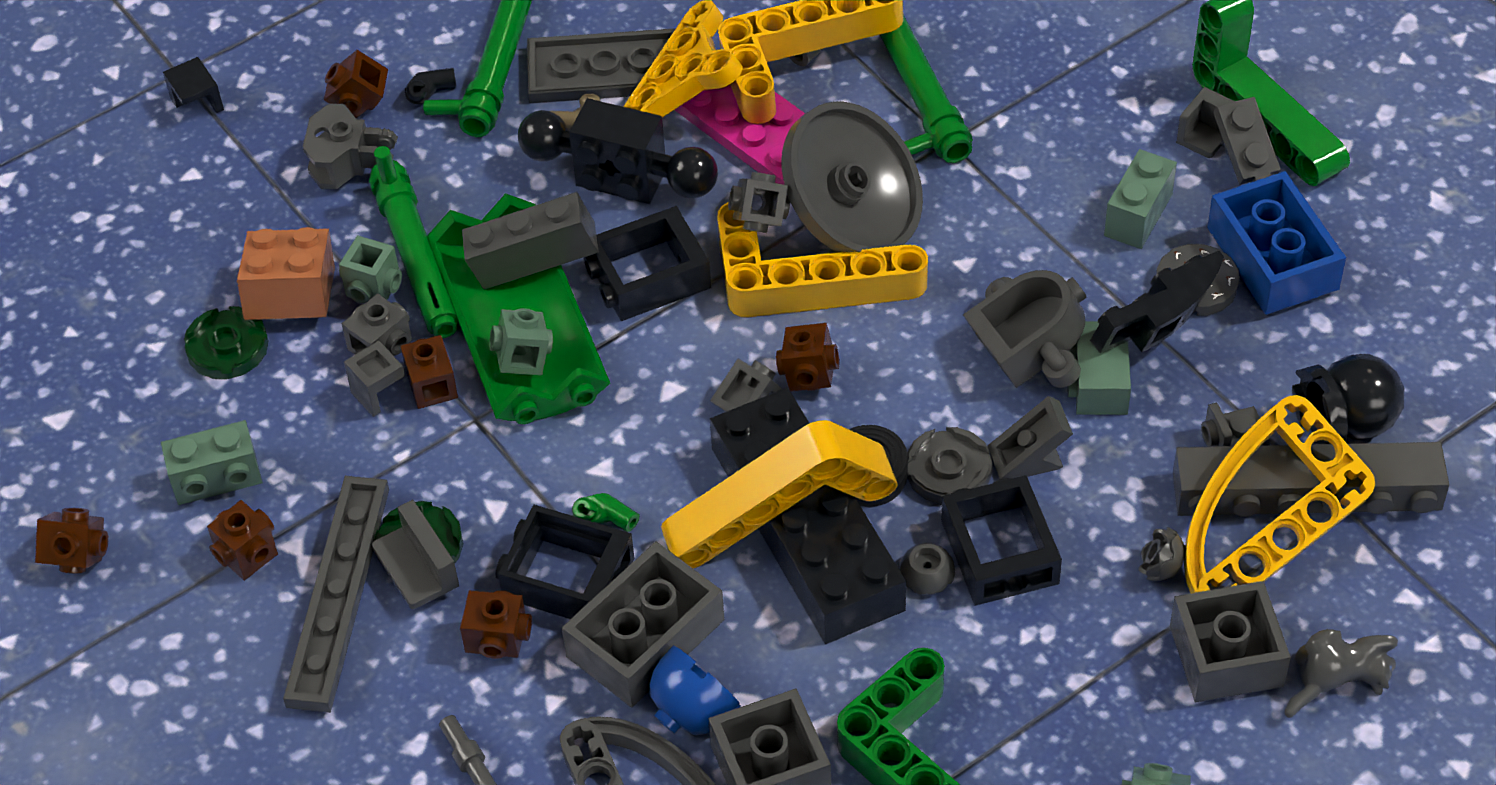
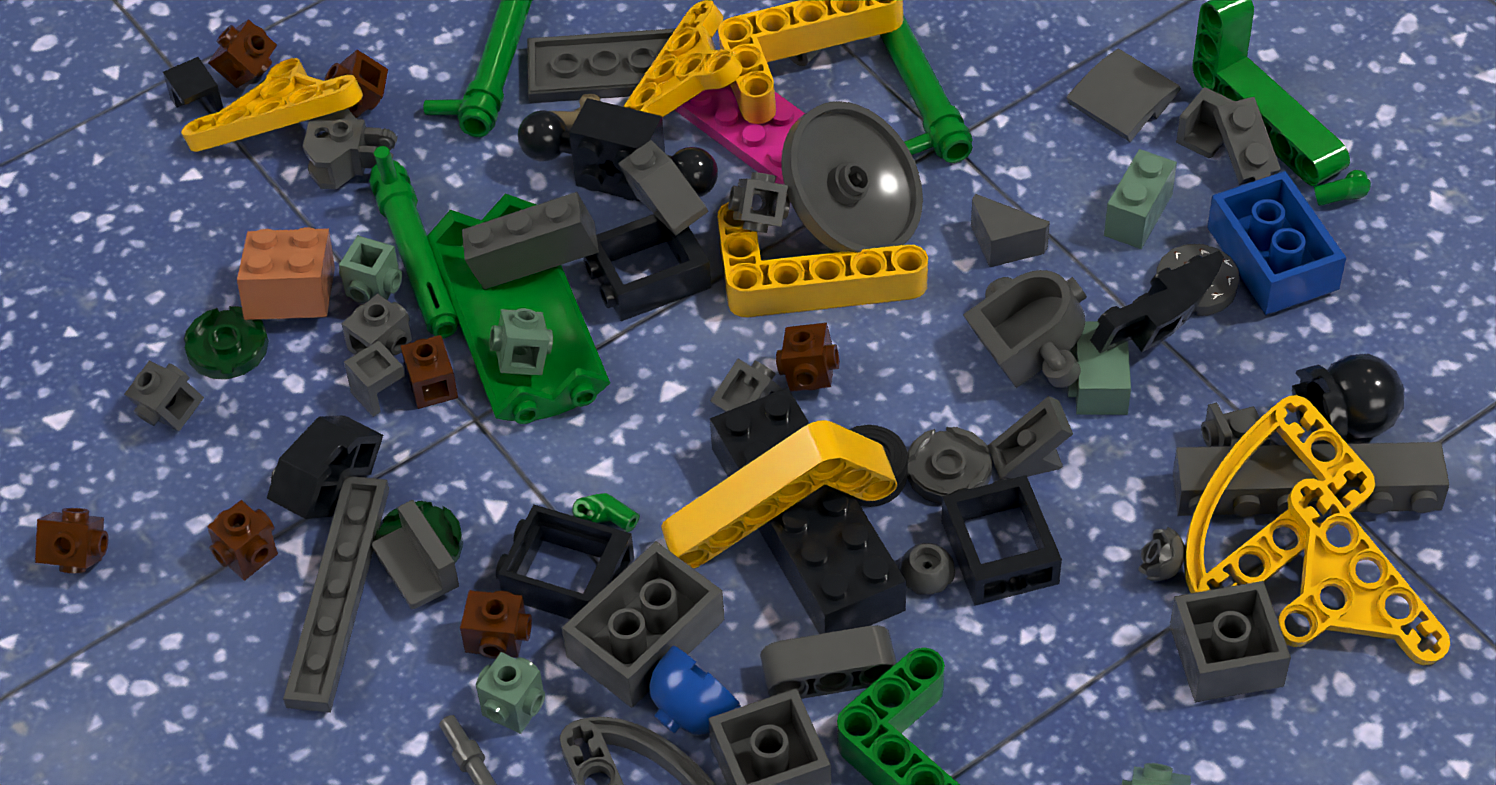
sand green brick [161,420,263,505] -> none
black arm [405,68,456,104] -> none
dark grey animal [1284,629,1398,718] -> none
none -> dark grey brick [124,360,204,431]
none -> yellow beam [181,58,363,152]
none -> reddish brown brick [208,19,277,88]
none -> black brick [267,415,384,519]
none -> sand green brick [476,652,545,734]
none -> dark grey slope [618,140,709,235]
none -> dark grey beam [760,625,897,699]
none -> dark grey slope [971,194,1050,267]
none -> dark grey slope [1066,48,1181,142]
none -> yellow beam [1277,478,1450,665]
none -> green arm [1314,170,1371,206]

